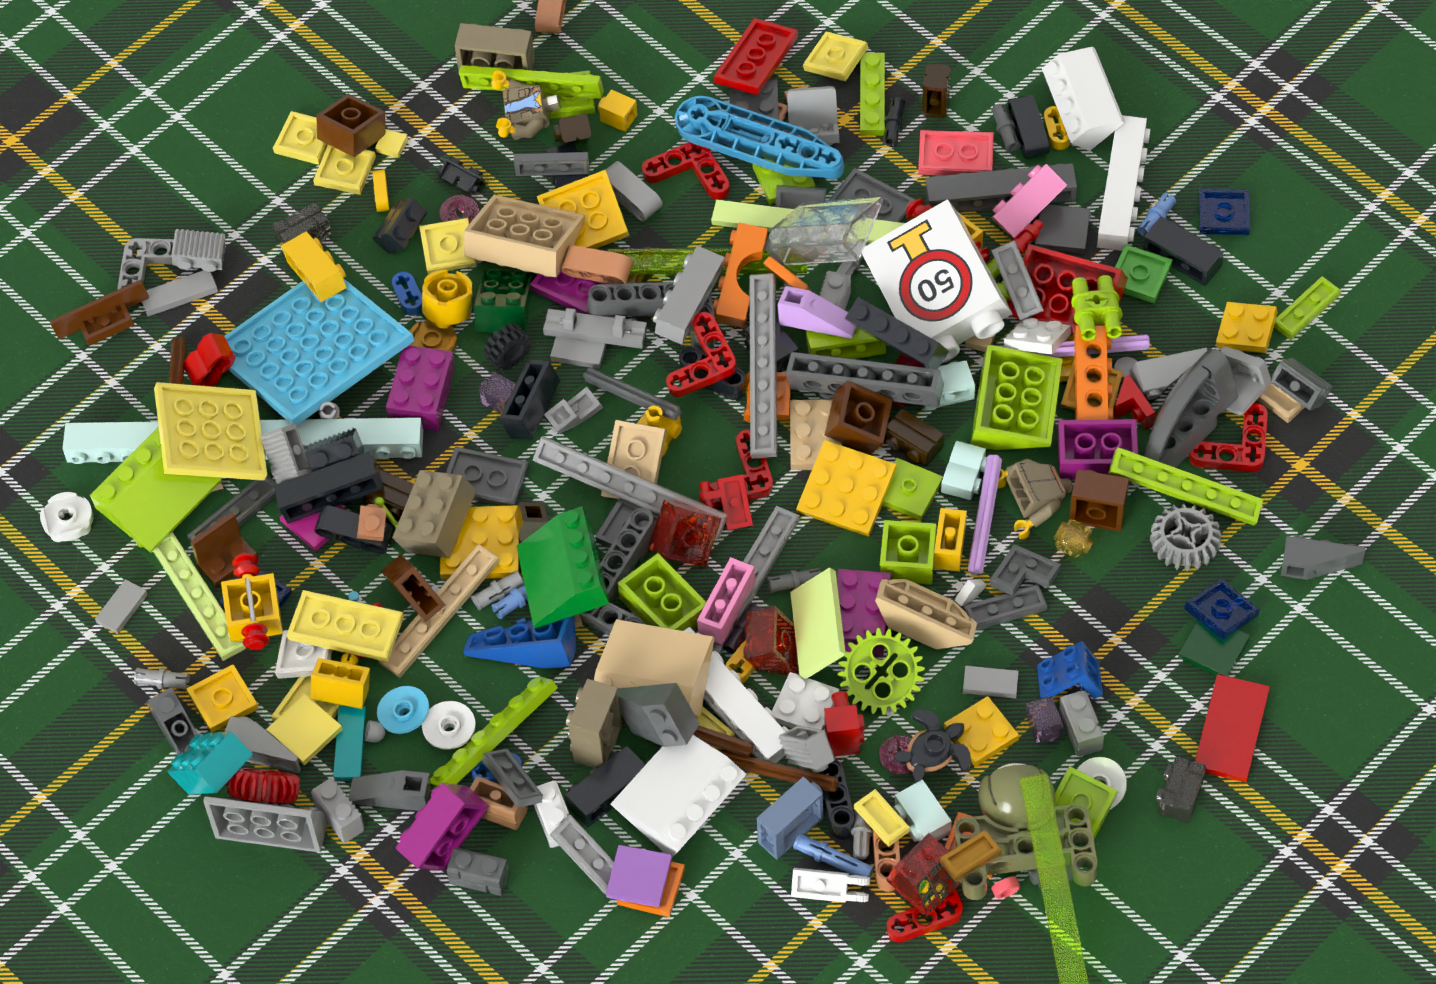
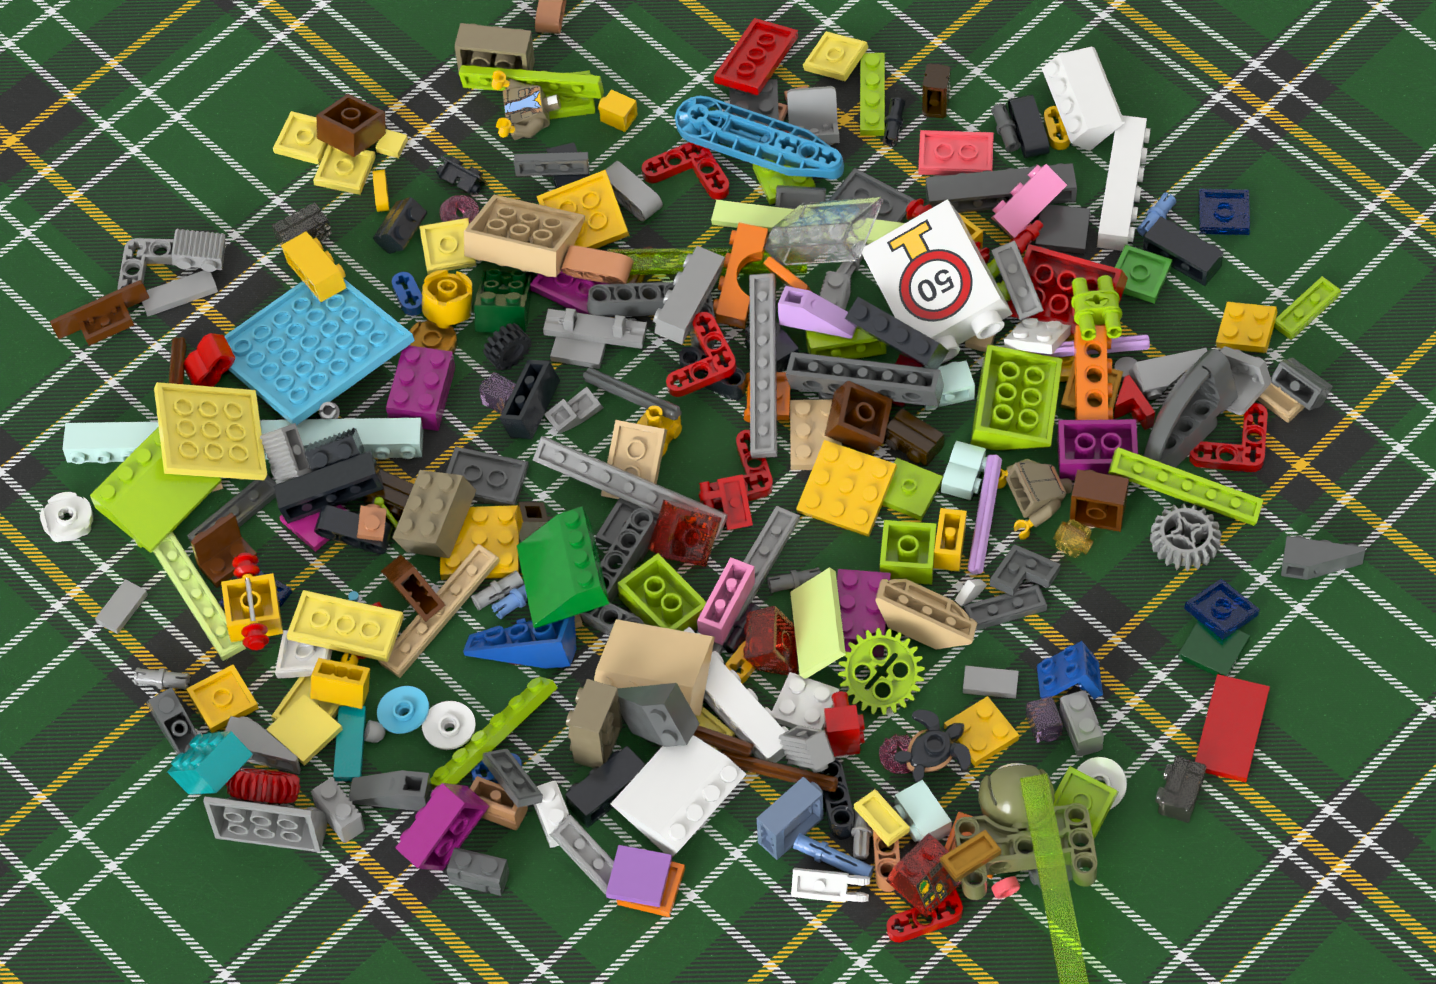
dark brown brick [552,113,592,145] -> none

